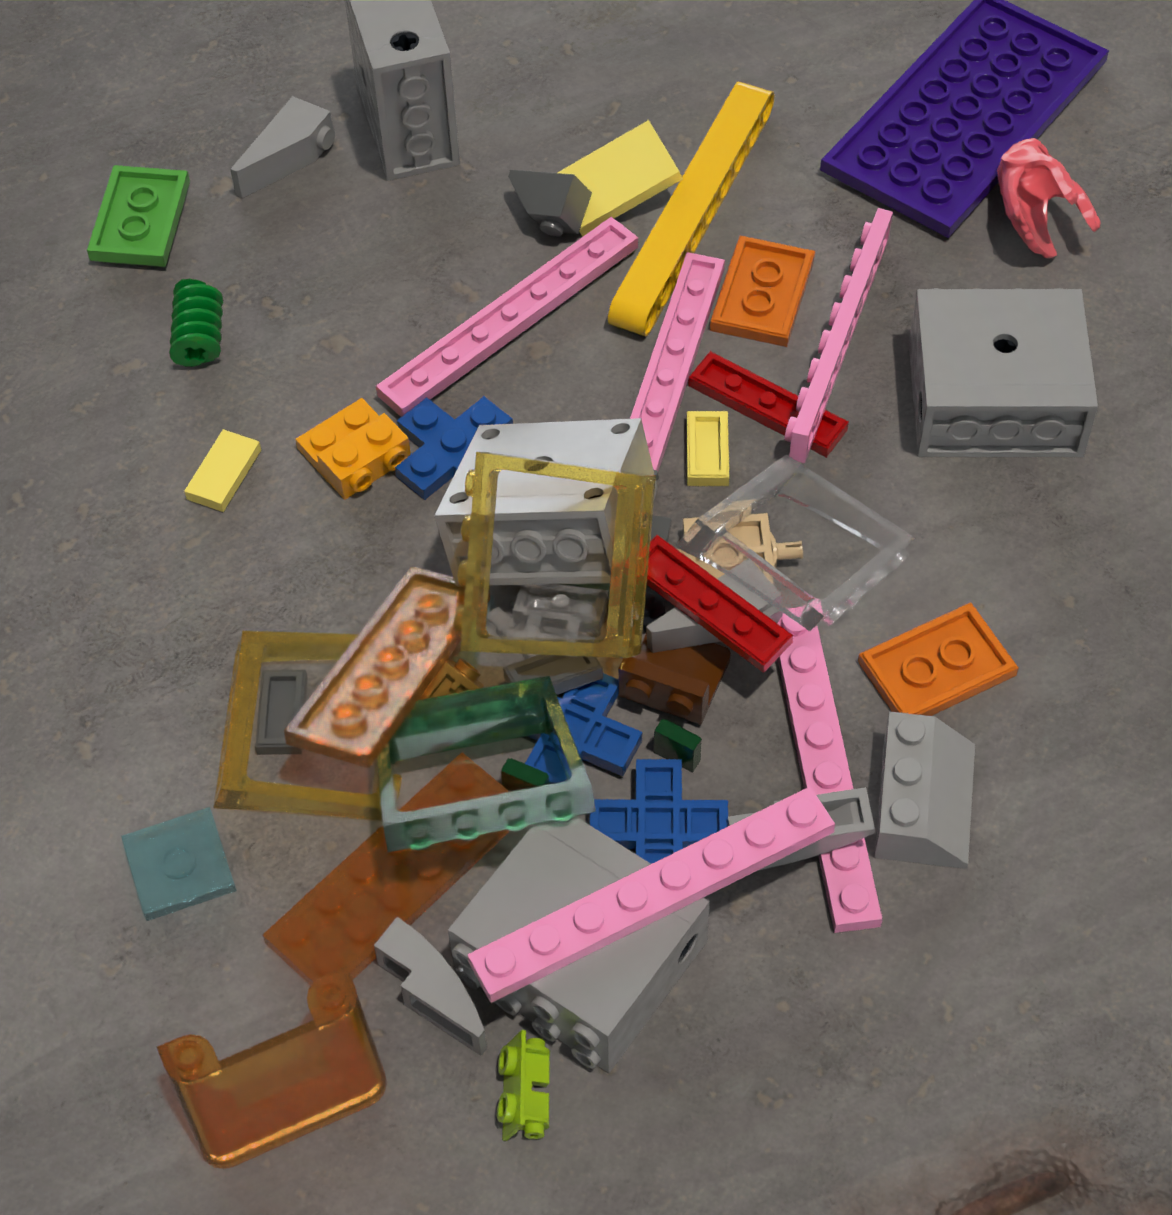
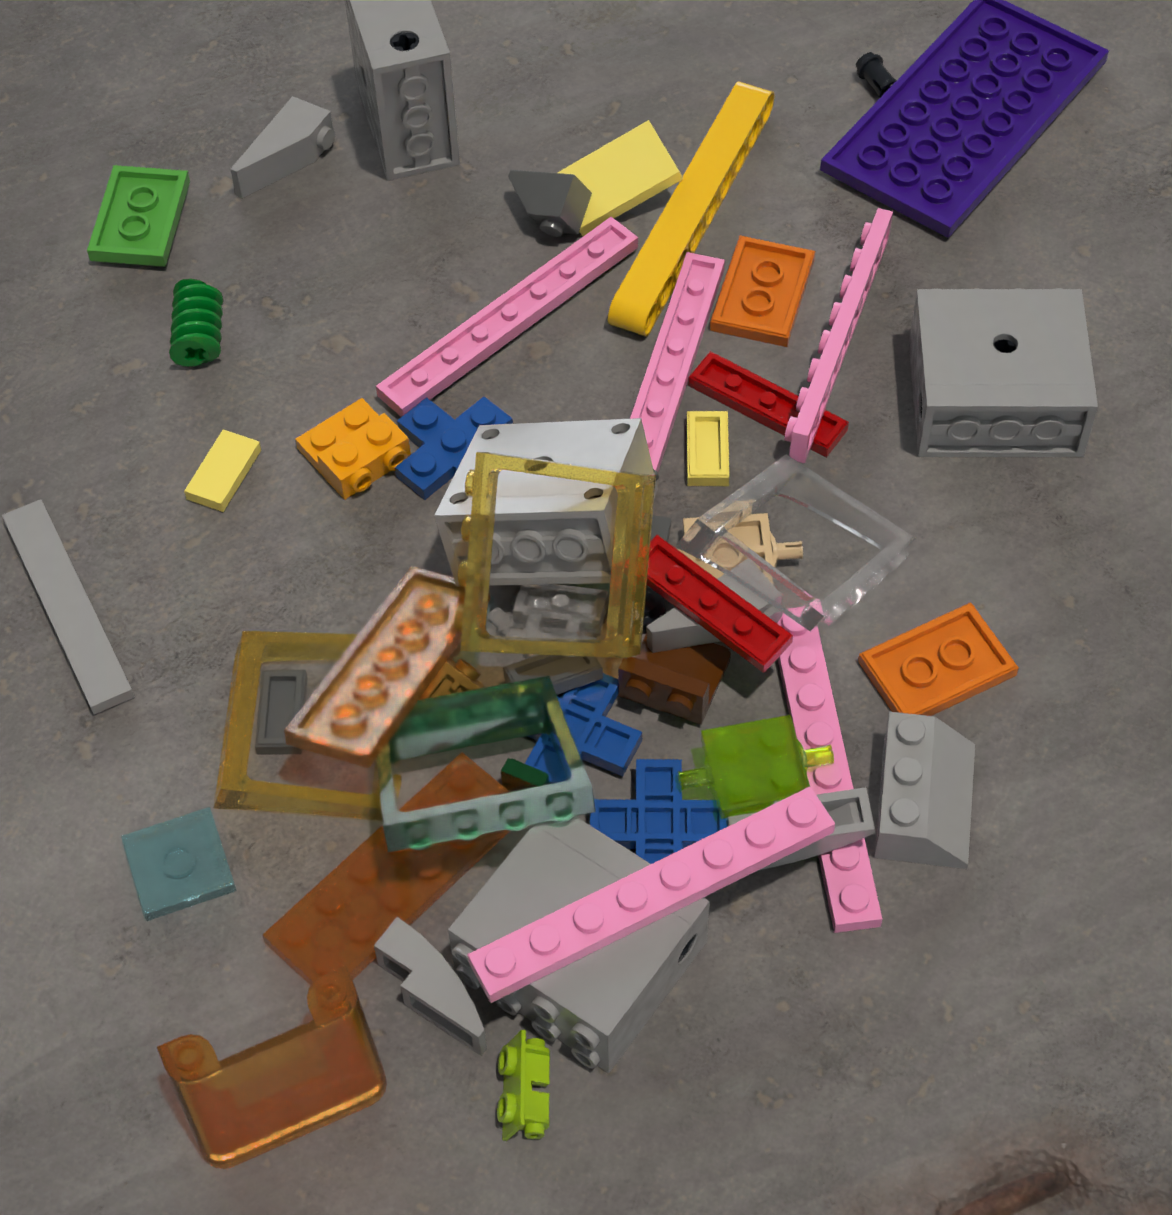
dark green tile [654,719,702,773] -> none
coral hair [997,138,1101,258] -> none
none -> light grey tile [2,499,135,715]
none -> clear neon green plate [678,715,834,819]
none -> black pin [856,52,897,98]

